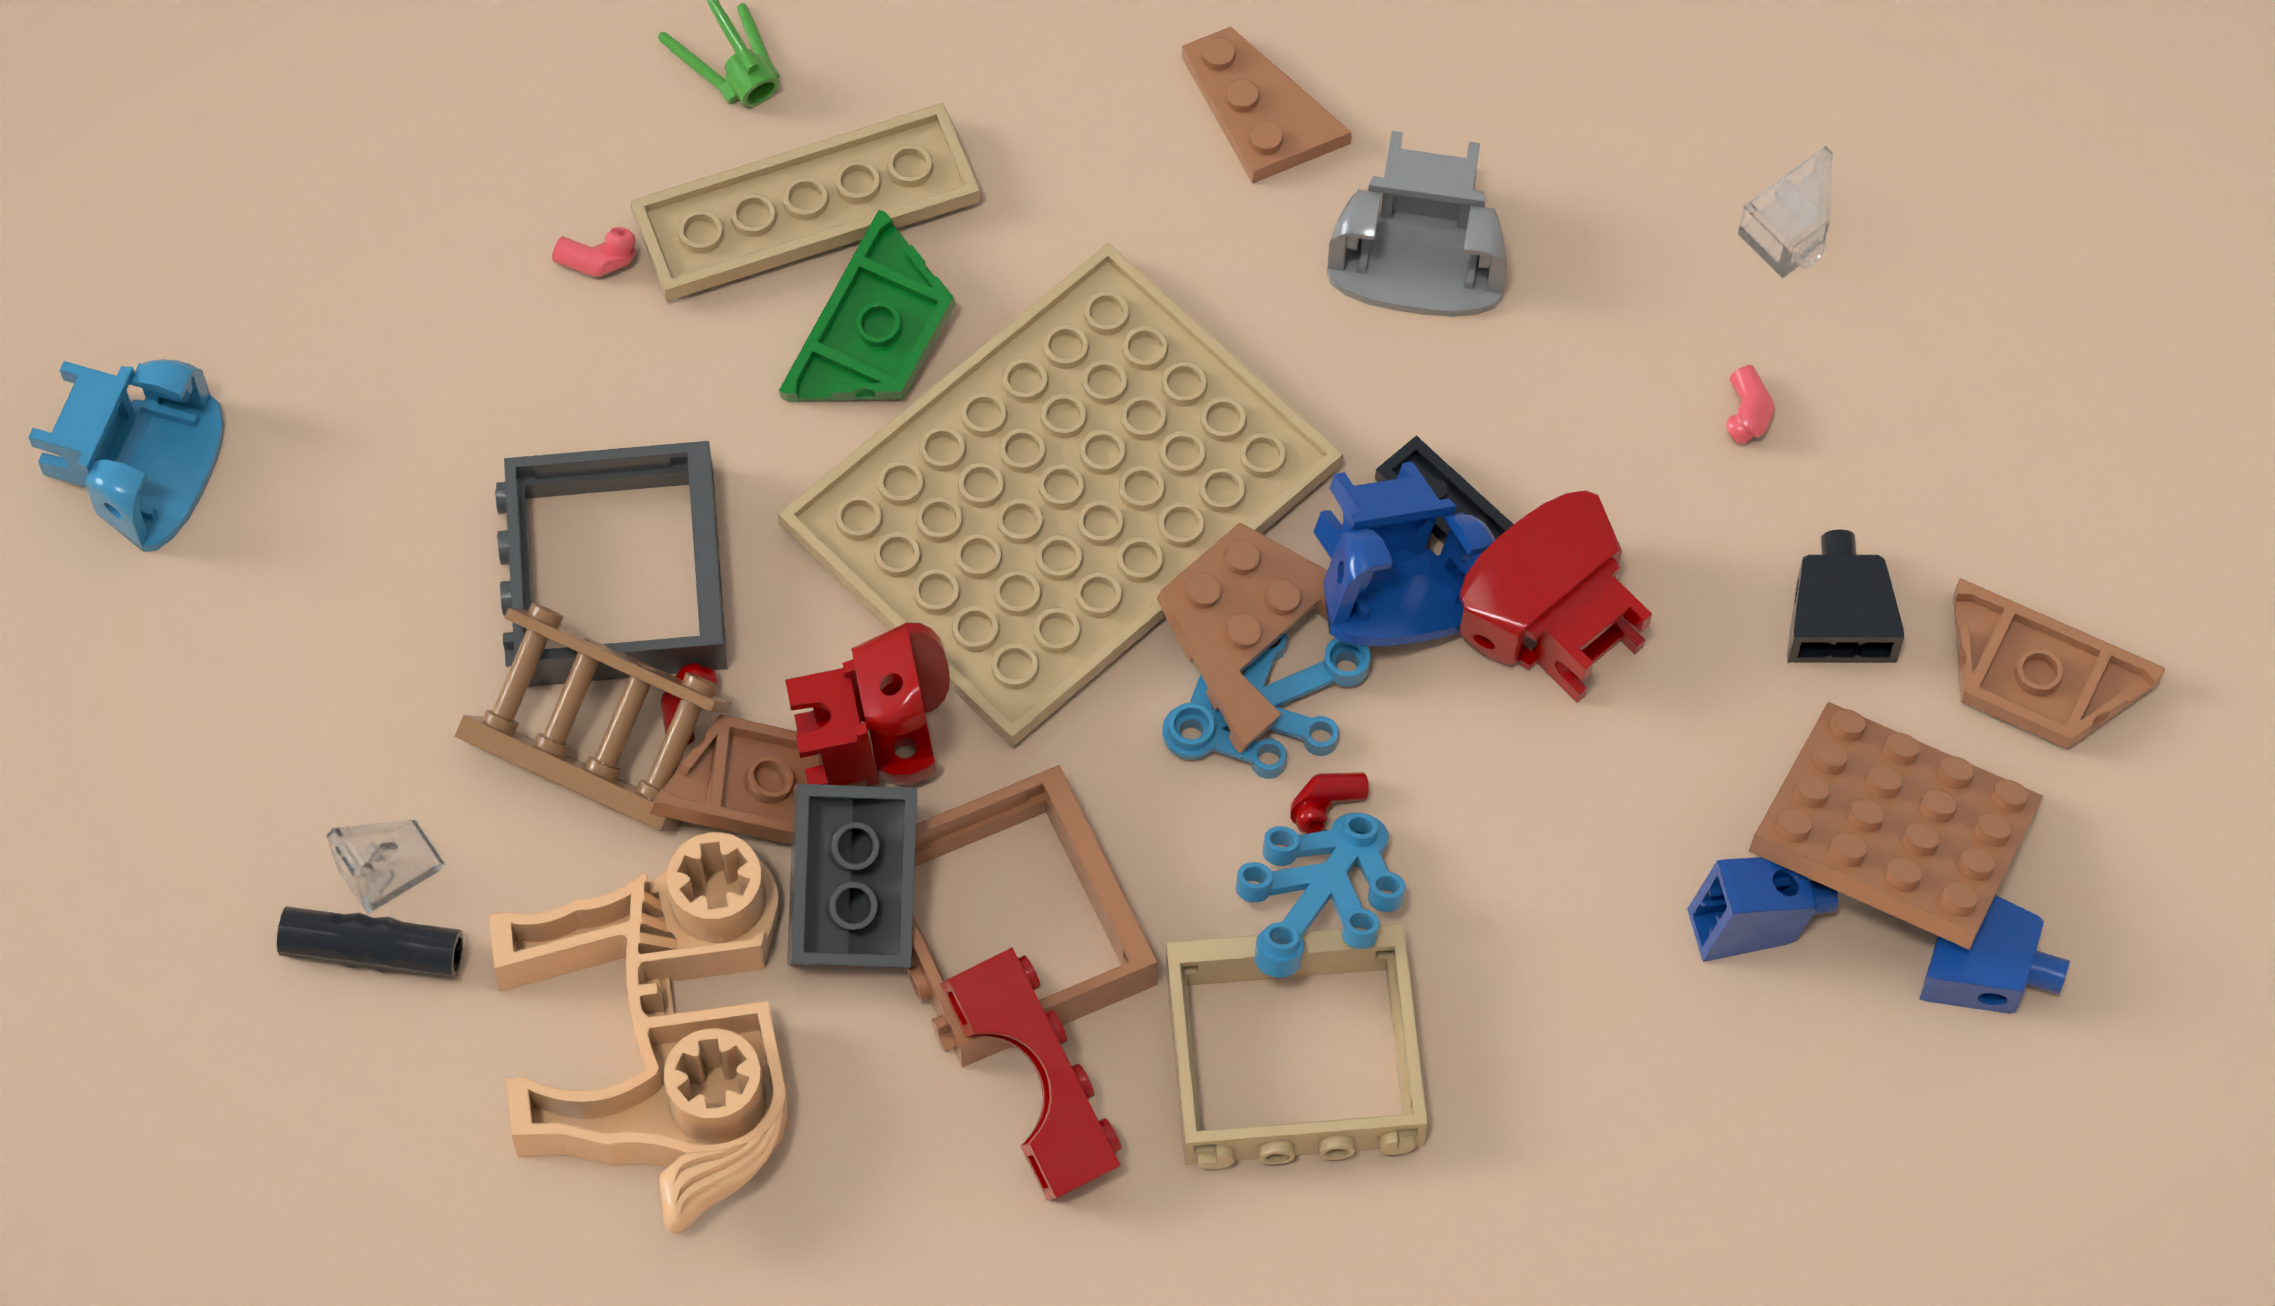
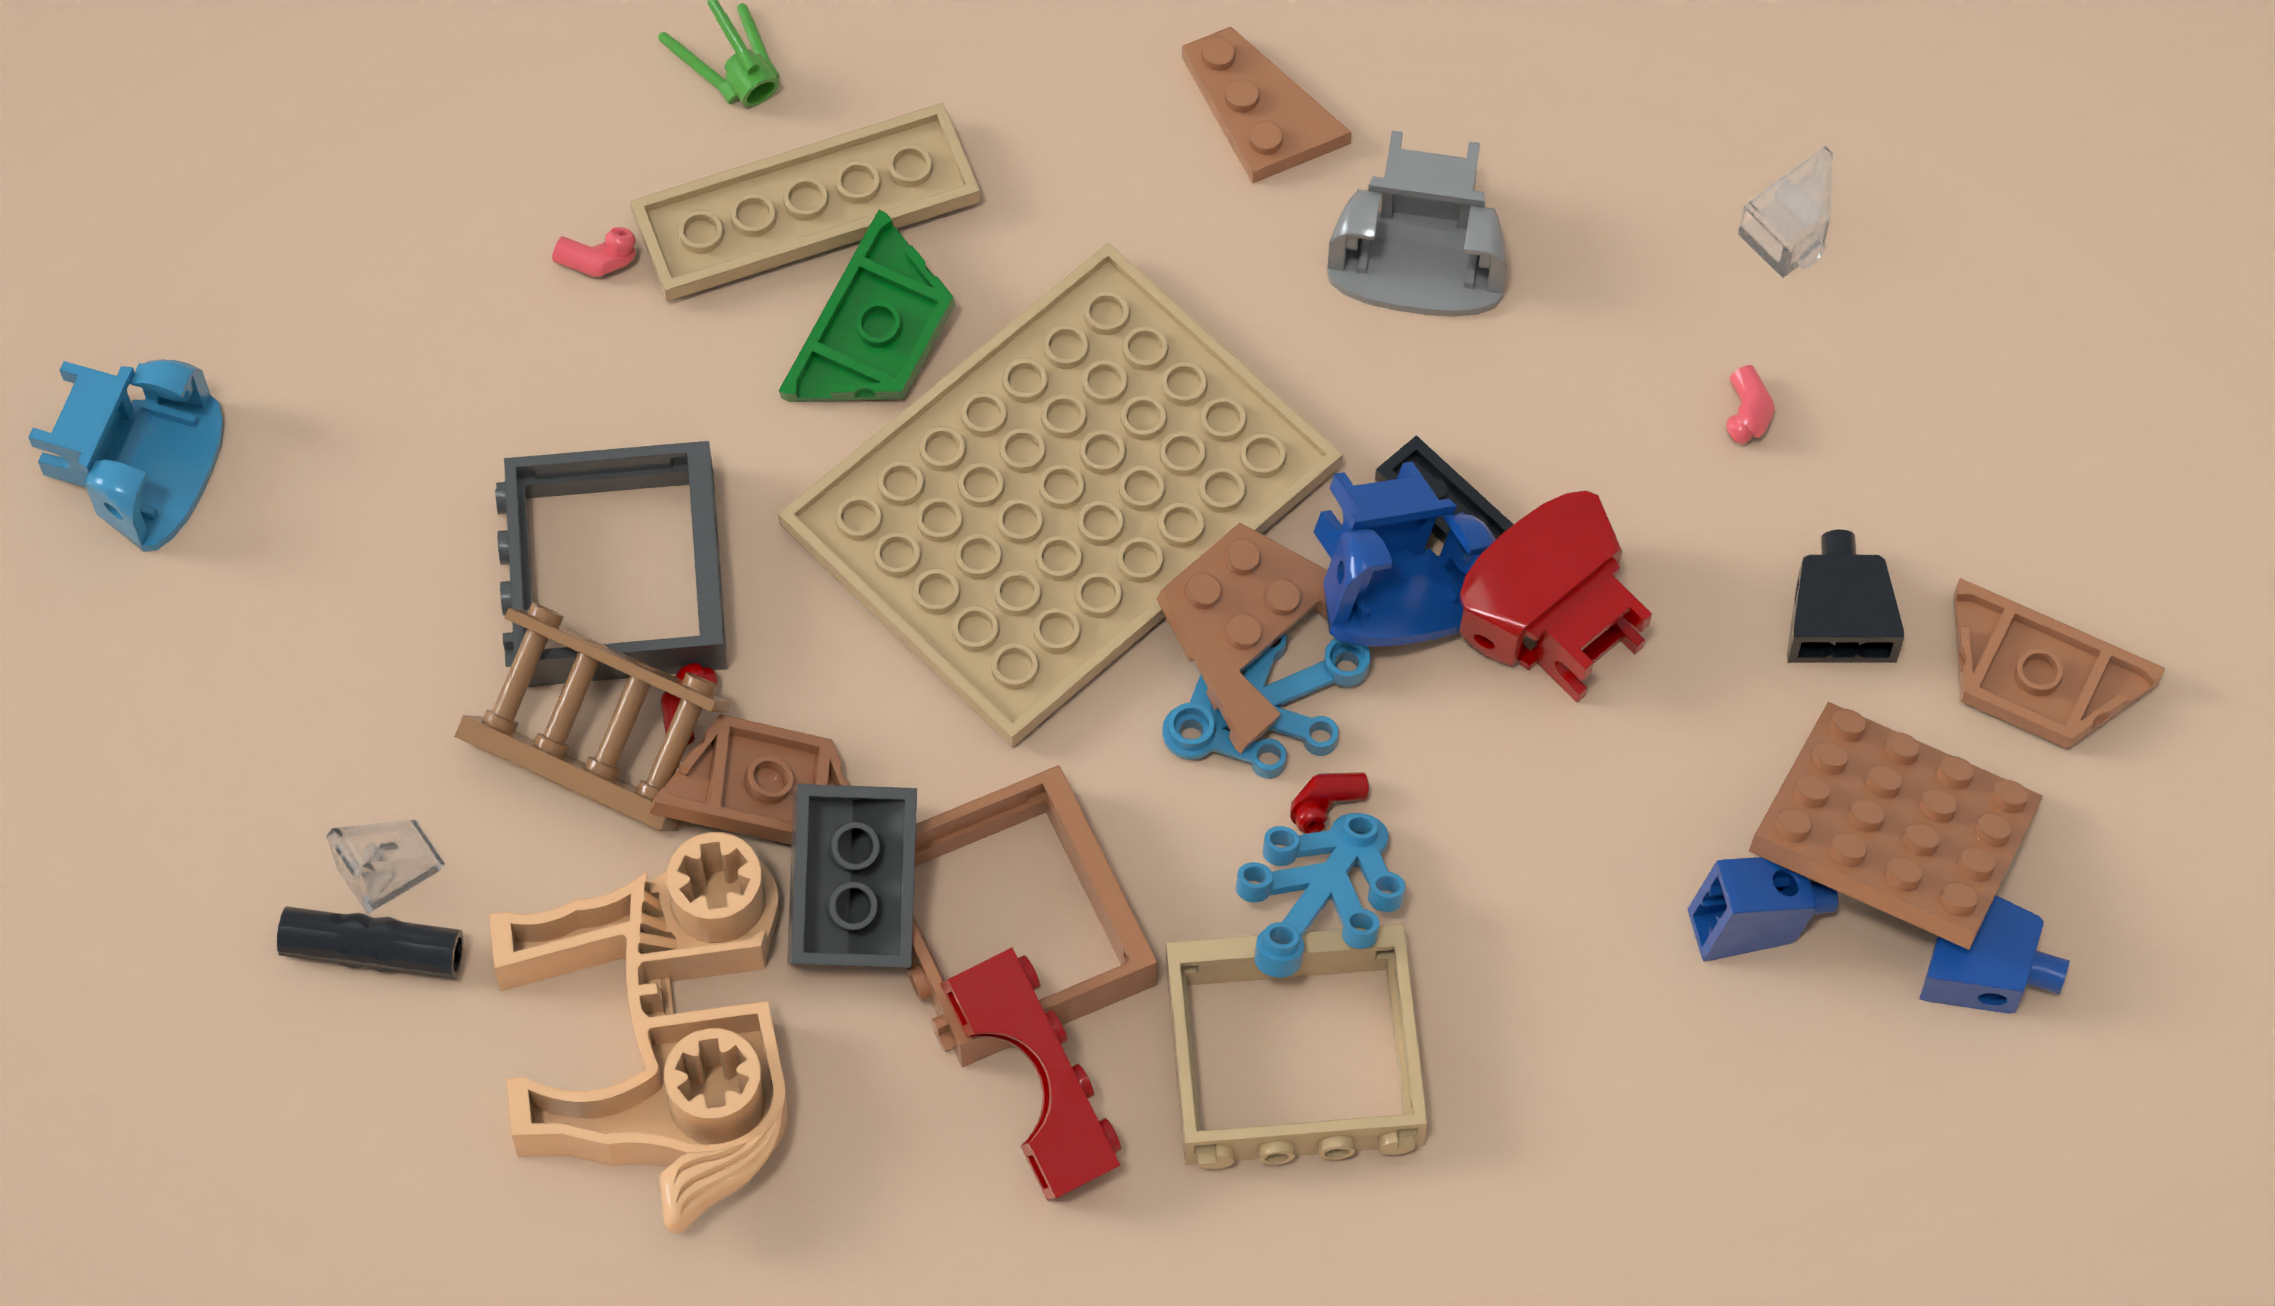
red piece [785,622,950,785] -> none

